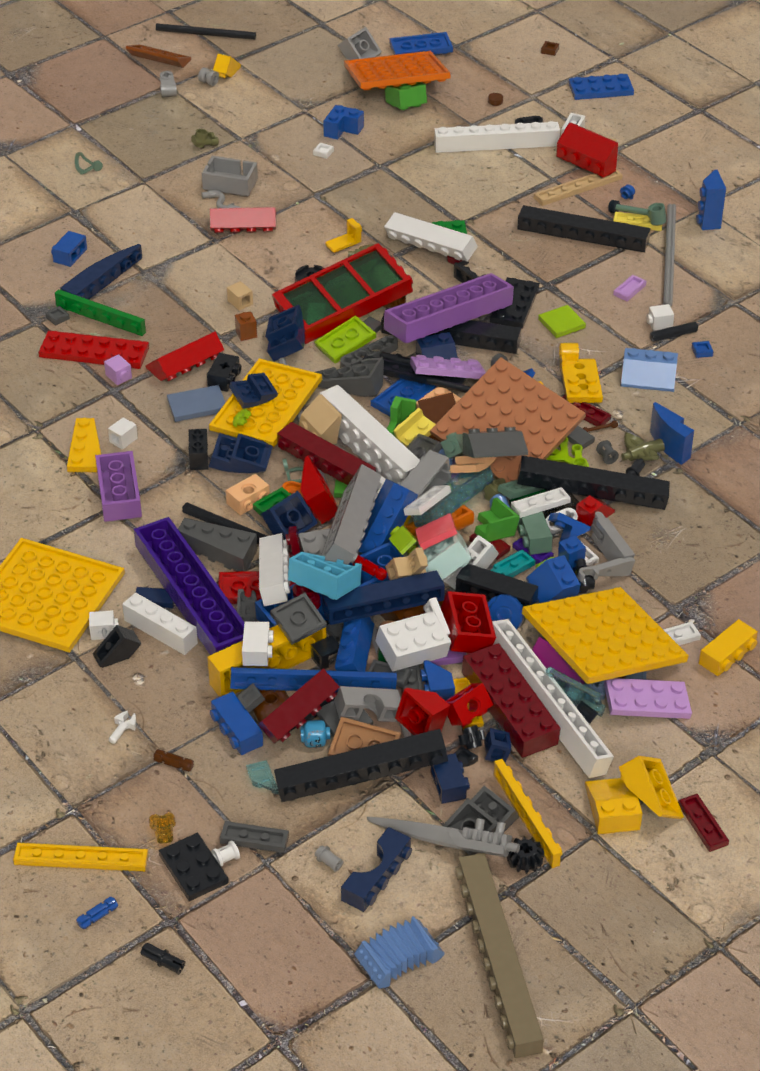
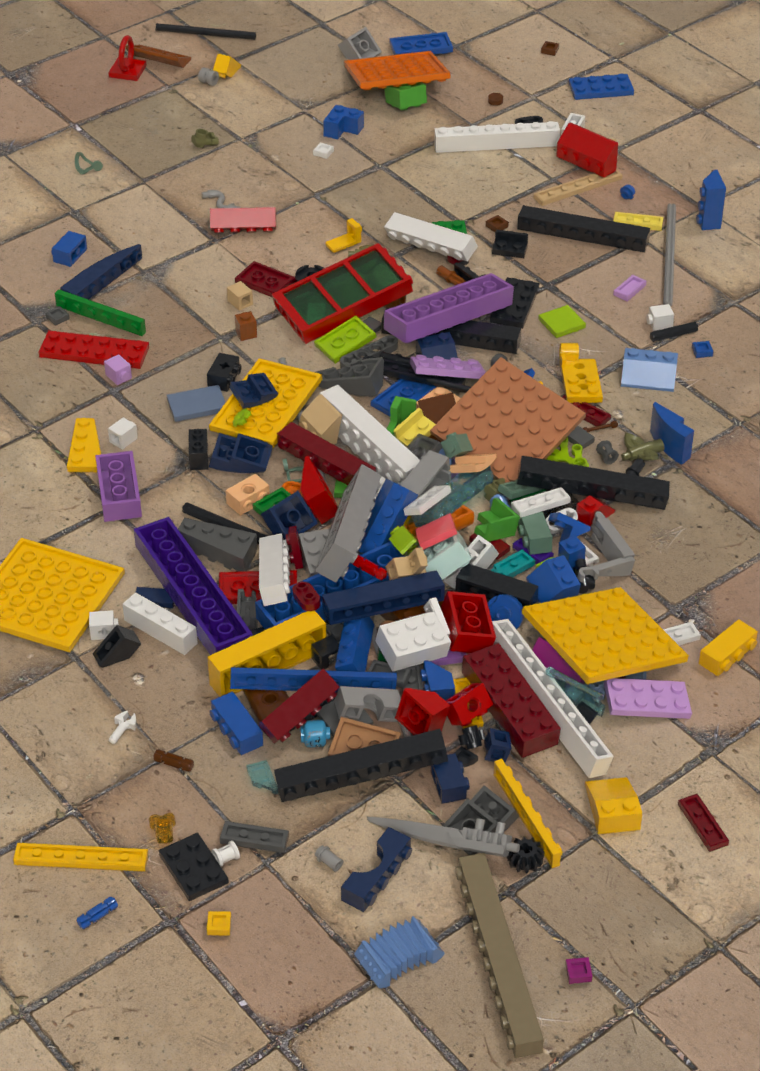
black axle [140,943,186,975] -> none
red slope [145,331,225,381] -> none
light grey piece [160,71,177,97] -> none
light grey piece [202,156,258,196] -> none
dark grey plate [237,683,265,713] -> none
white brick [242,622,274,666] -> none
dark blue slope [265,304,305,361] -> none
dark grey plate [270,593,327,645] -> none
medium azure wedge [288,552,362,600] -> none
dark grey slope [463,427,528,458] -> none
sand green piece [608,200,666,225] -> none
yellow slope [619,756,684,819] -> none
none -> red tile [109,35,147,81]
none -> yellow plate [207,911,231,936]
none -> dark red tile [235,261,295,297]
none -> dark orange axle [436,265,466,285]
none -> reddish brown tile [486,215,509,232]
none -> black bracket [492,230,528,259]
none -> magenta plate [565,957,593,984]

